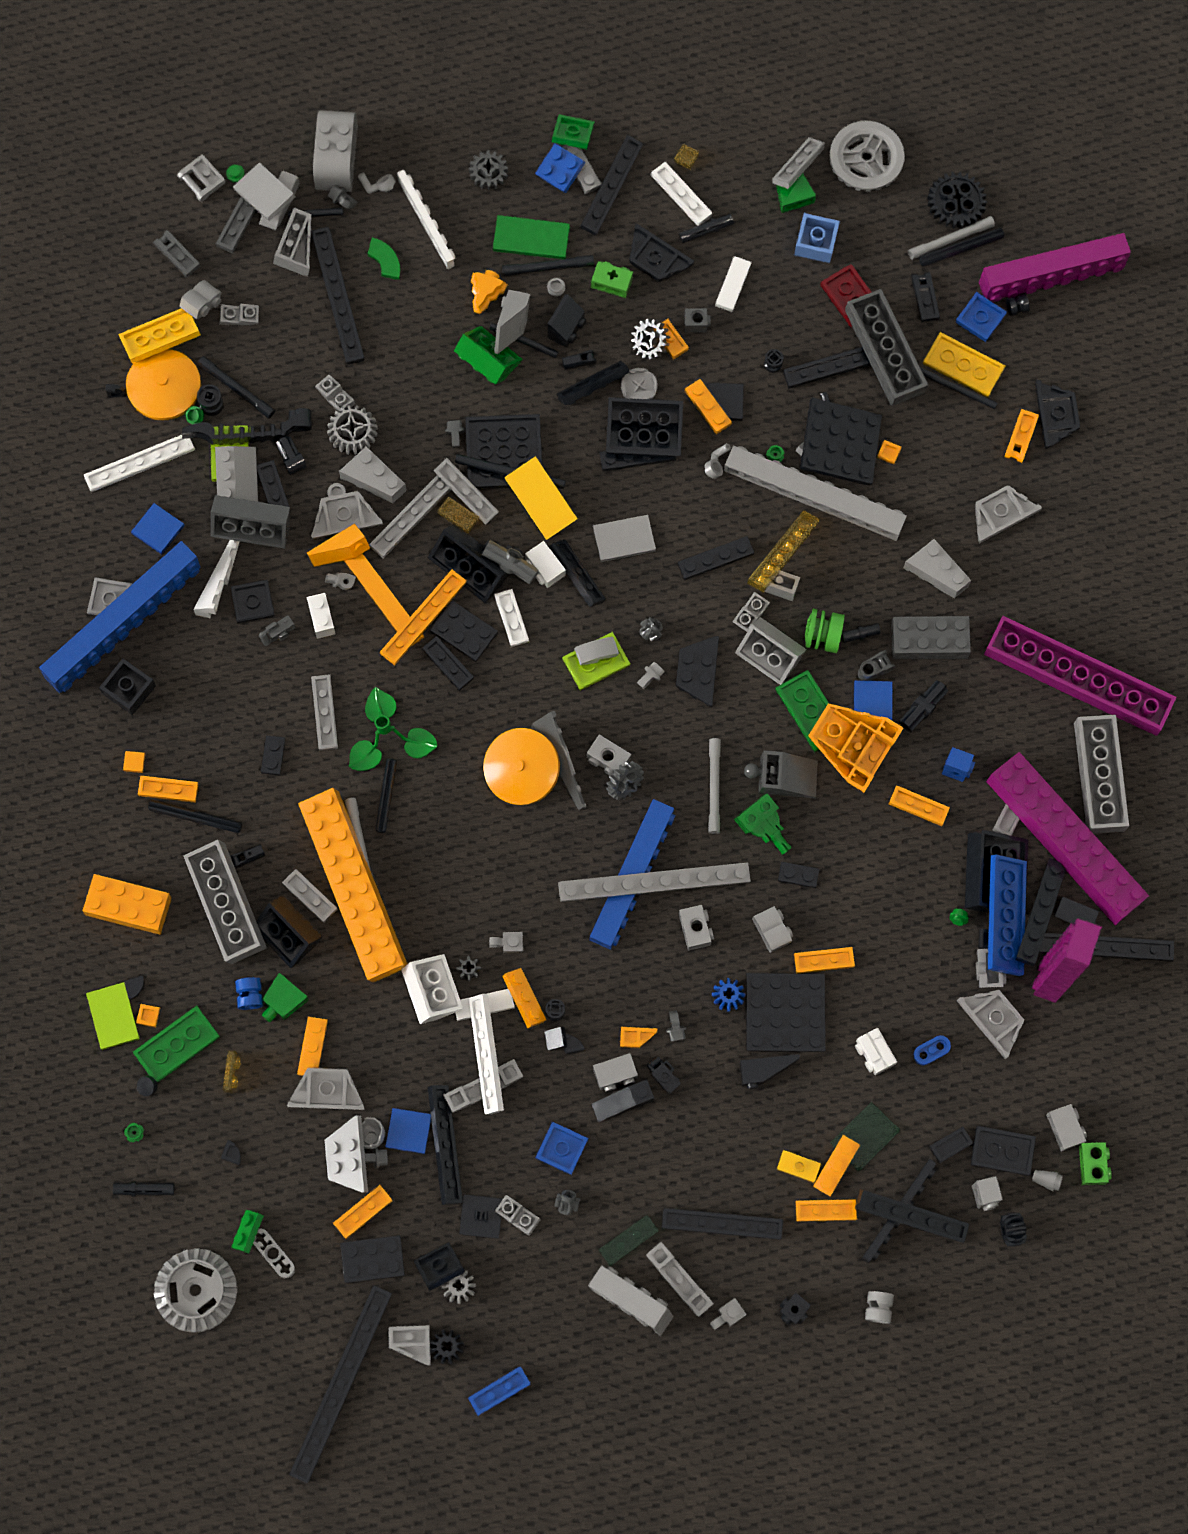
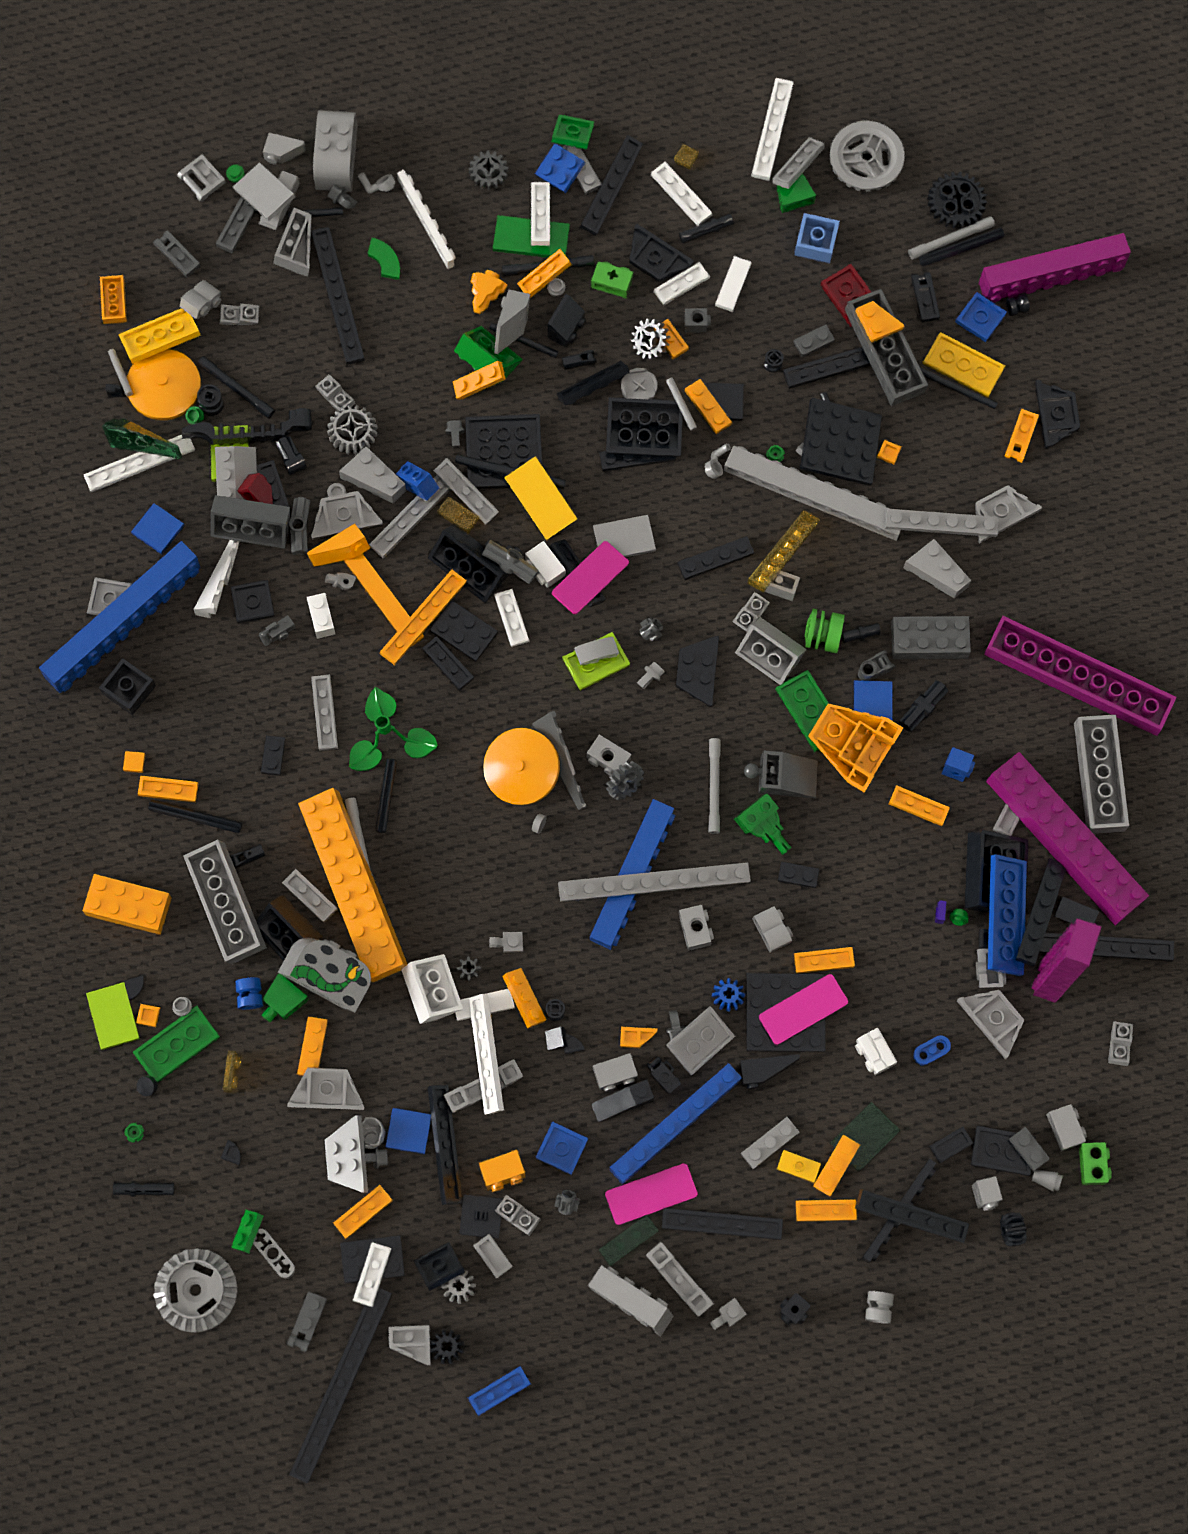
none -> light orange piece [100,275,127,324]
none -> clear green wedge [102,418,182,459]
none -> light grey bar [108,349,133,397]
none -> light grey plate [173,997,192,1016]
none -> dark red slope [237,473,273,504]
none -> light grey slope [263,133,305,164]
none -> light grey brick [278,938,371,1012]
none -> dark grey plate [287,1292,327,1352]
none -> dark grey piece [289,497,311,556]
none -> white tile [353,1242,391,1307]
none -> blue brick [396,461,439,501]
none -> light orange plate [453,361,506,400]
none -> light grey tile [473,1234,513,1279]
none -> light orange brick [479,1150,525,1192]
none -> light orange plate [517,249,572,298]
none -> white plate [531,182,550,246]
none -> light grey tile [532,814,547,834]
none -> dark pink piece [552,541,629,615]
none -> dark pink piece [605,1163,697,1225]
none -> blue brick [610,1063,742,1185]
none -> white tile [654,262,710,306]
none -> light grey bar [666,378,697,431]
none -> light grey tile [666,1006,735,1075]
none -> light grey plate [741,1117,799,1169]
none -> white plate [752,78,793,181]
none -> dark pink piece [759,974,848,1045]
none -> dark grey plate [793,325,835,357]
none -> light orange wing [855,301,905,343]
none -> light grey plate [885,509,998,537]
none -> dark purple tile [935,901,946,924]
none -> dark grey plate [1009,1127,1050,1171]
none -> light grey slope [1108,1021,1133,1066]

